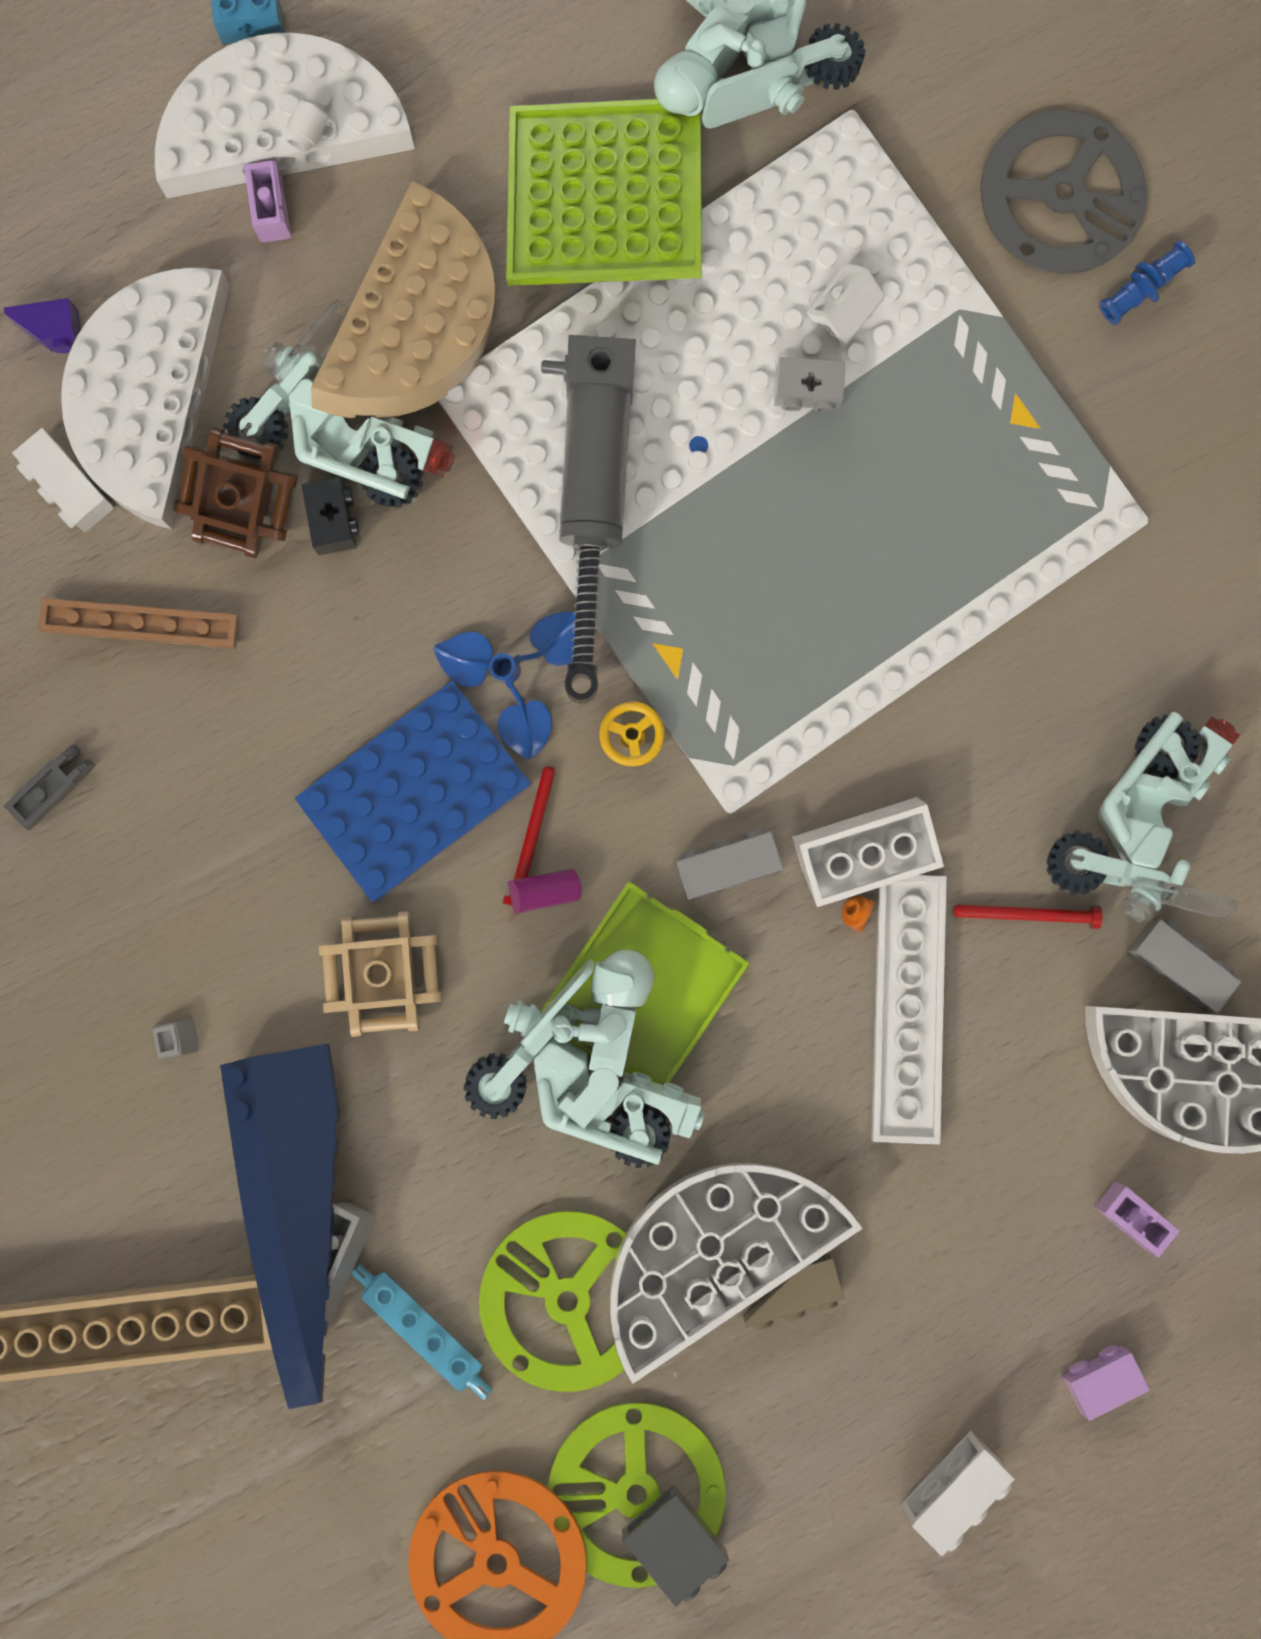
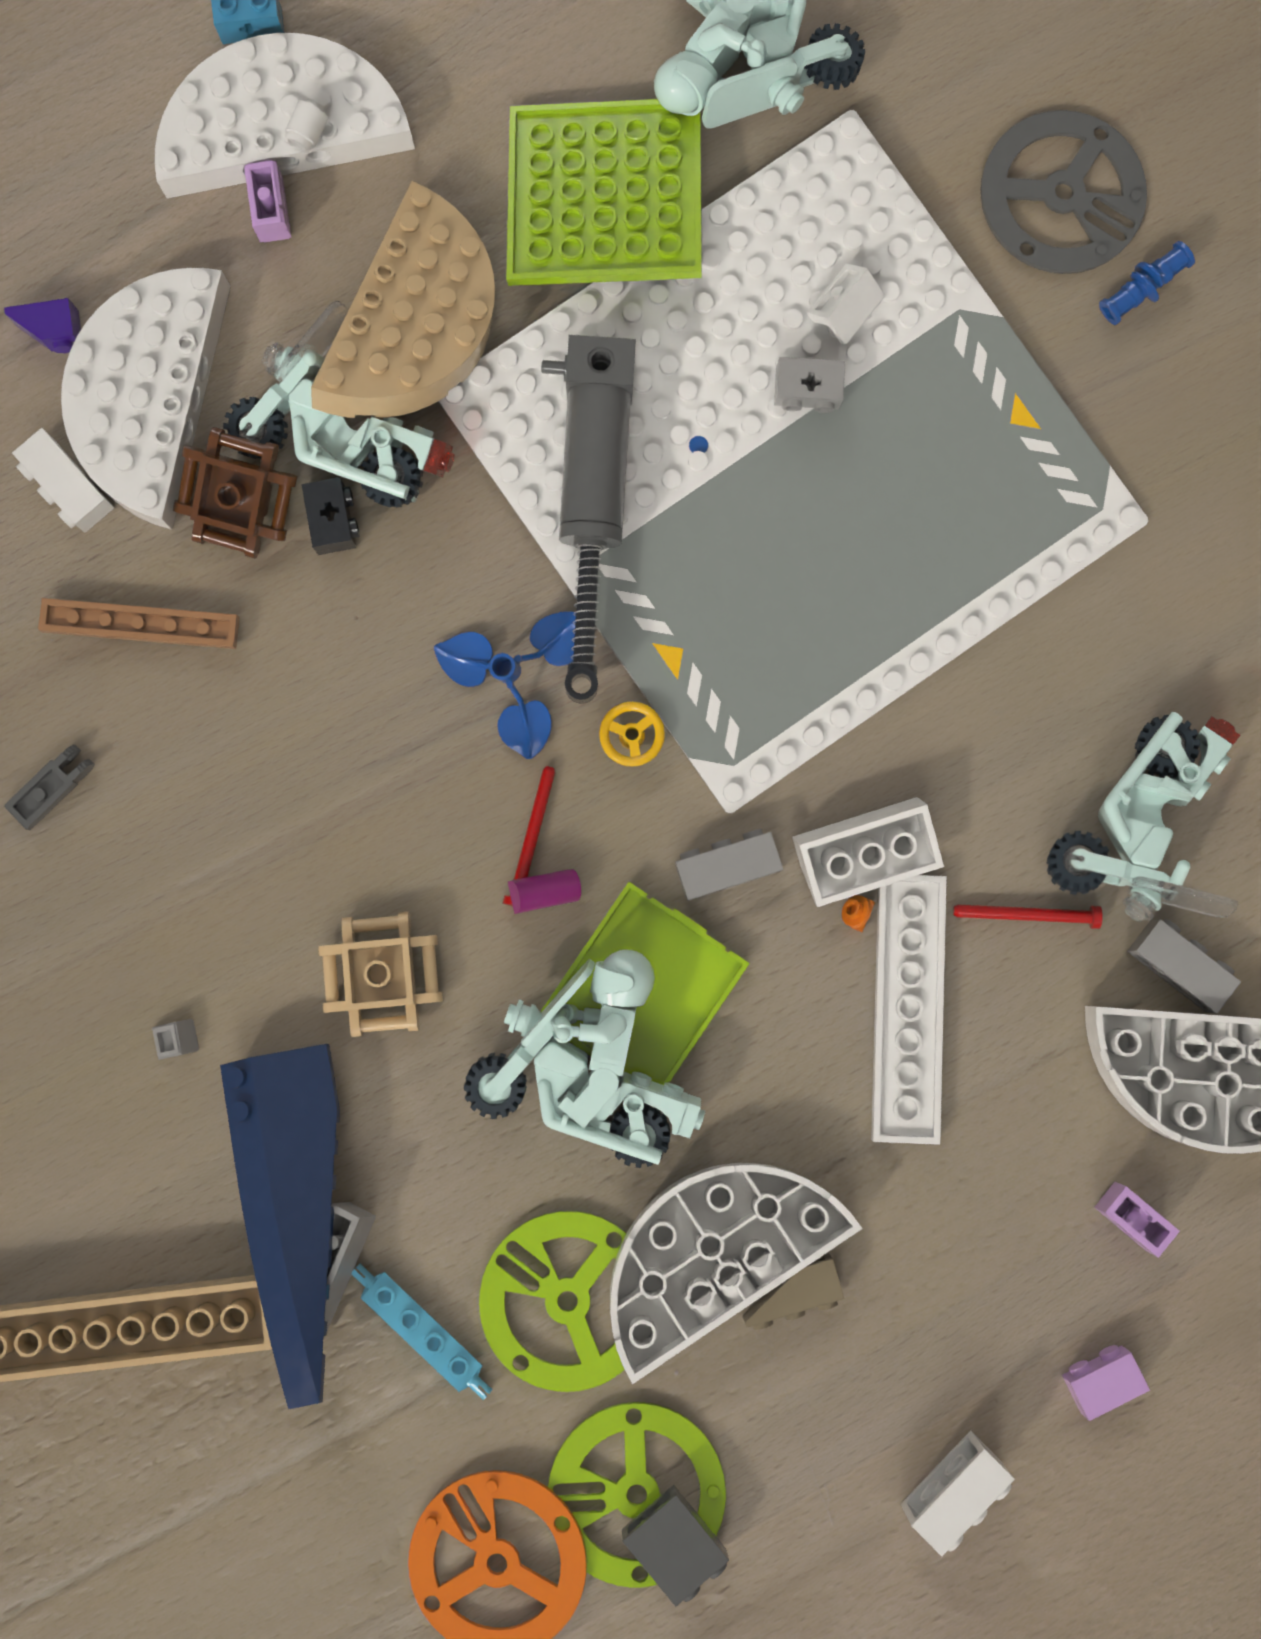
blue plate [294,680,531,903] -> none

